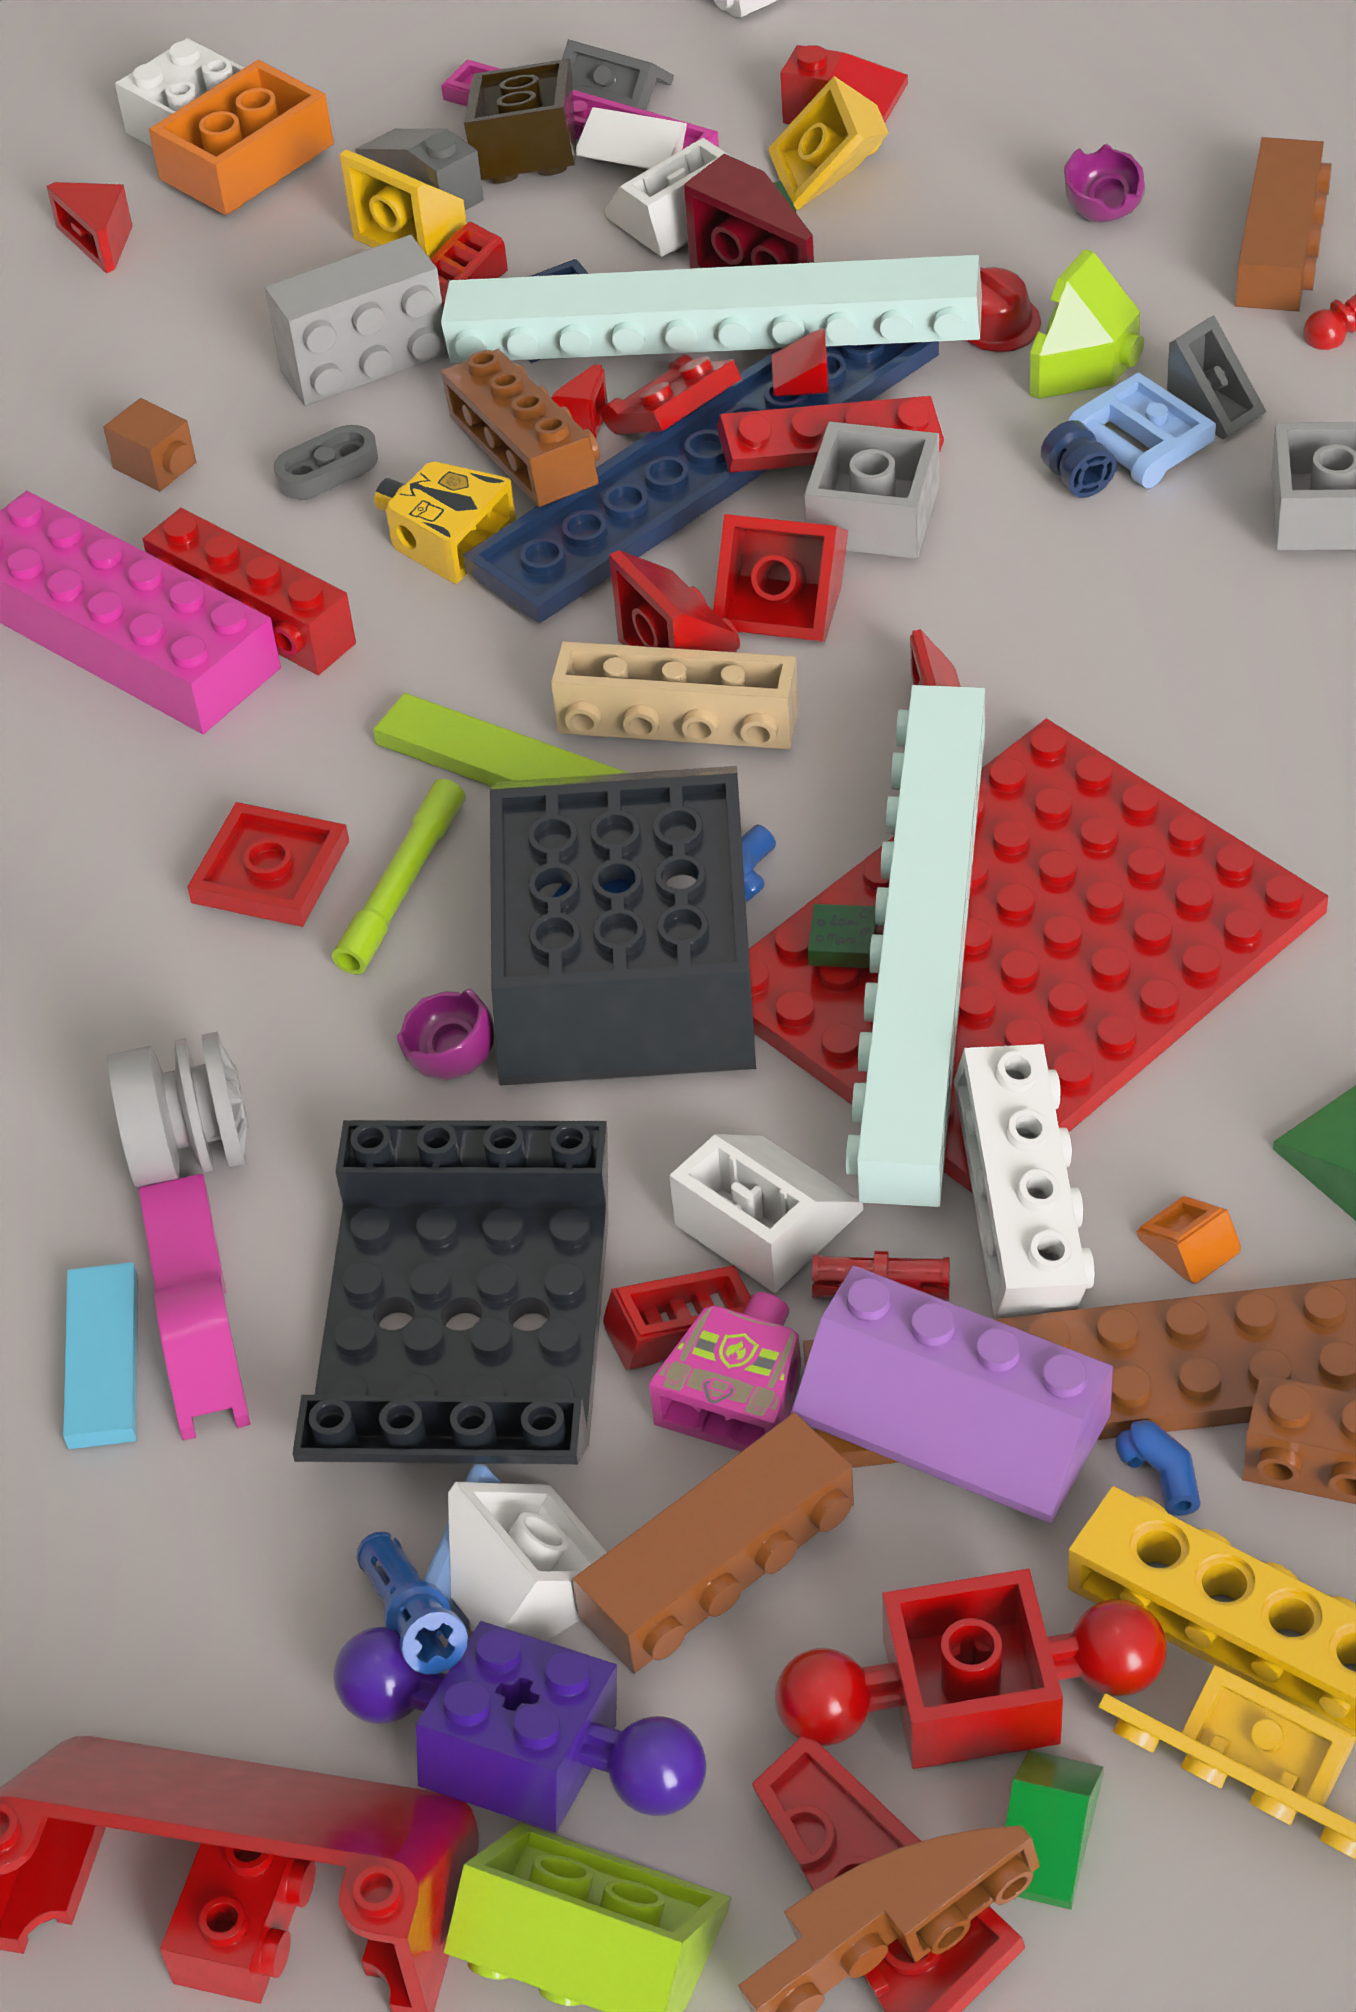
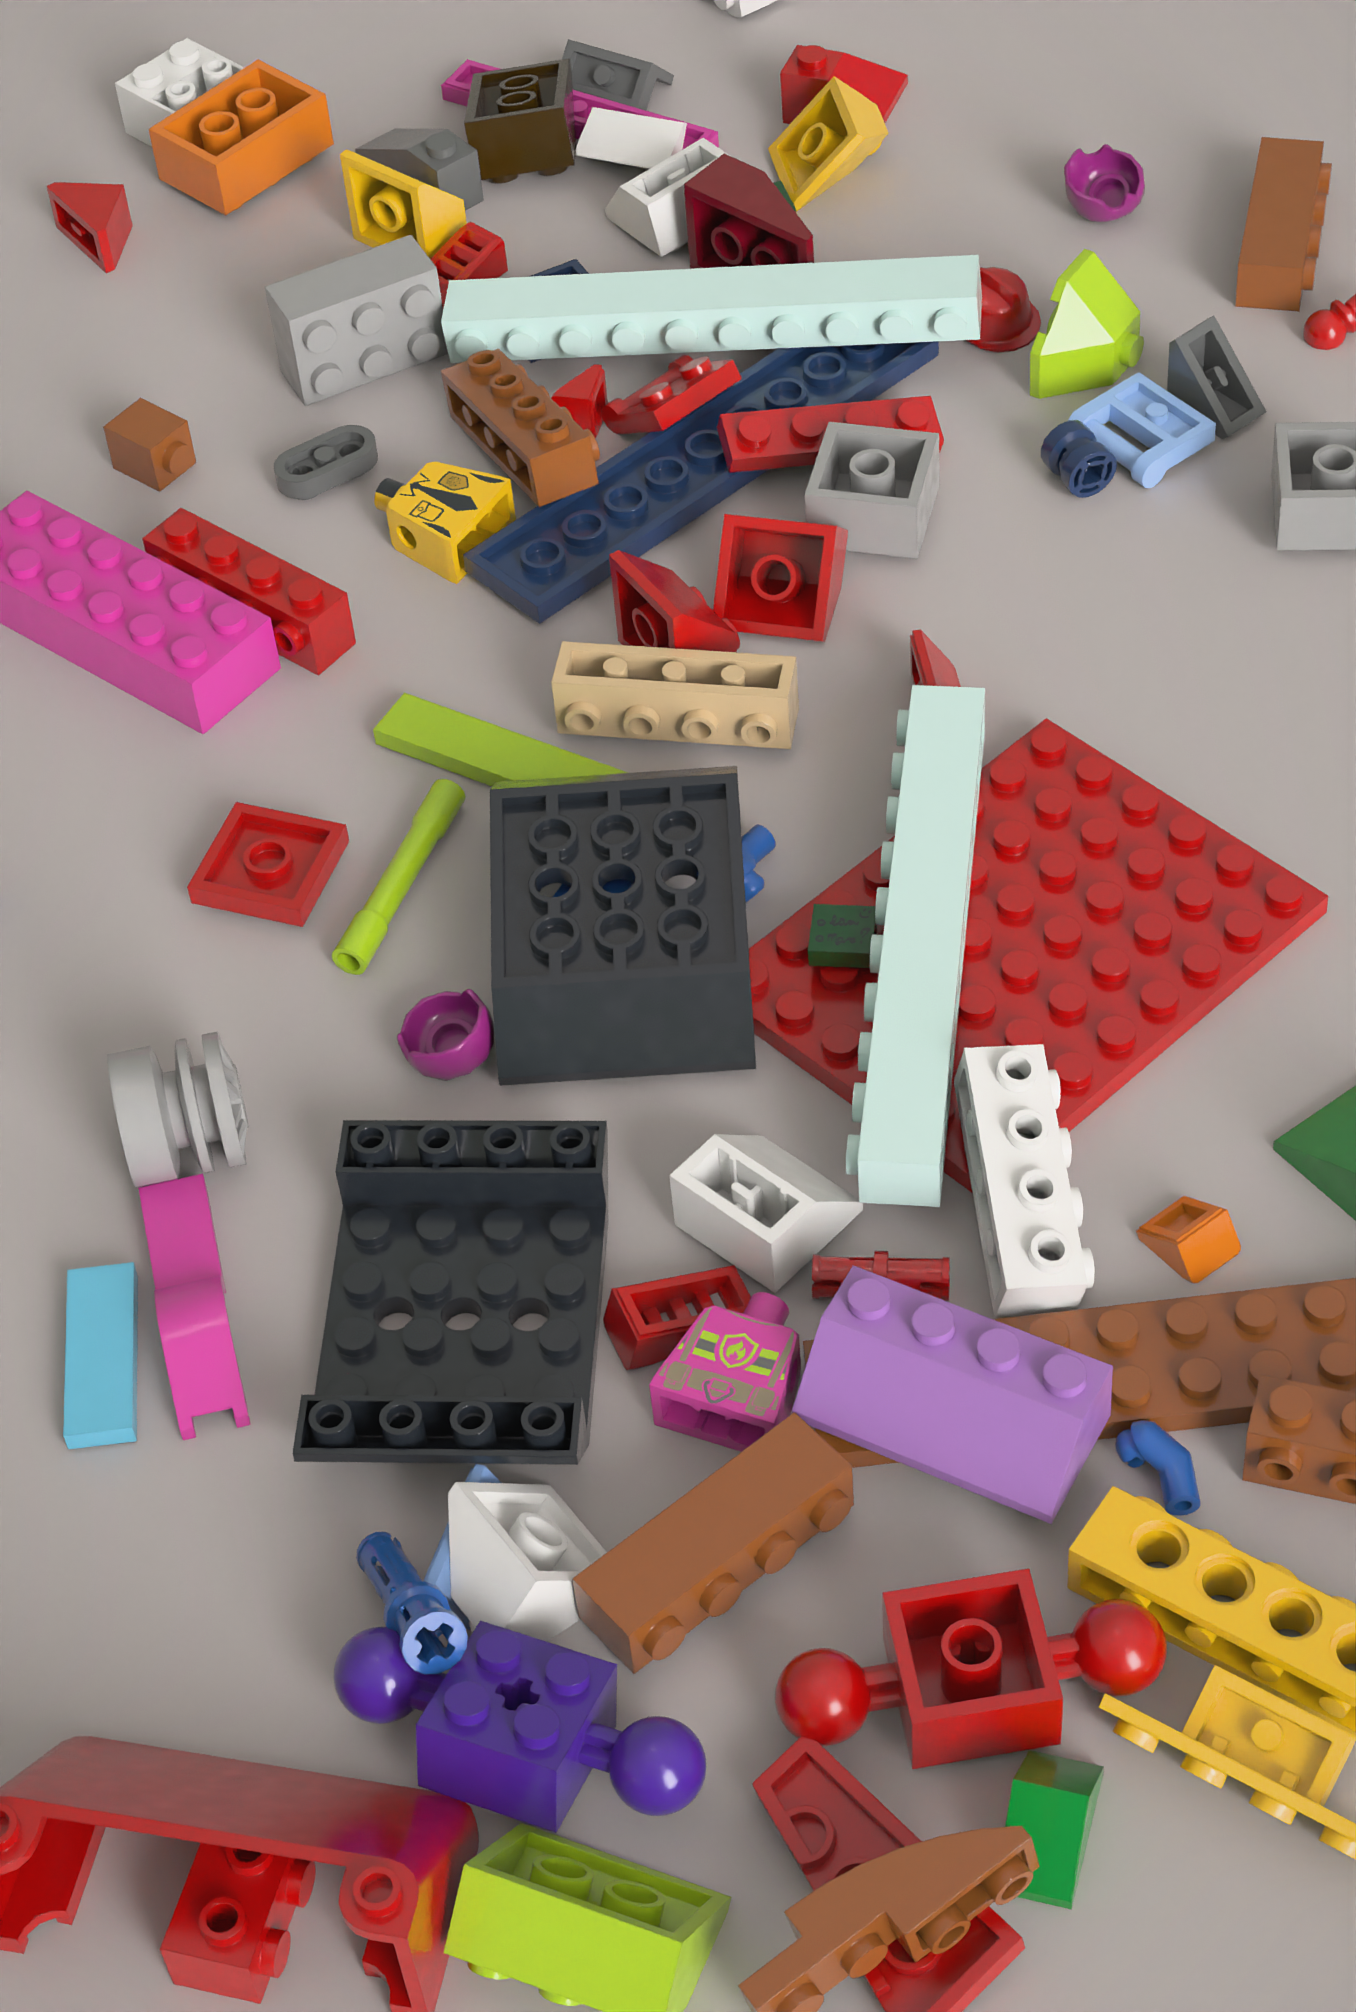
red slope [771,329,828,396] -> none

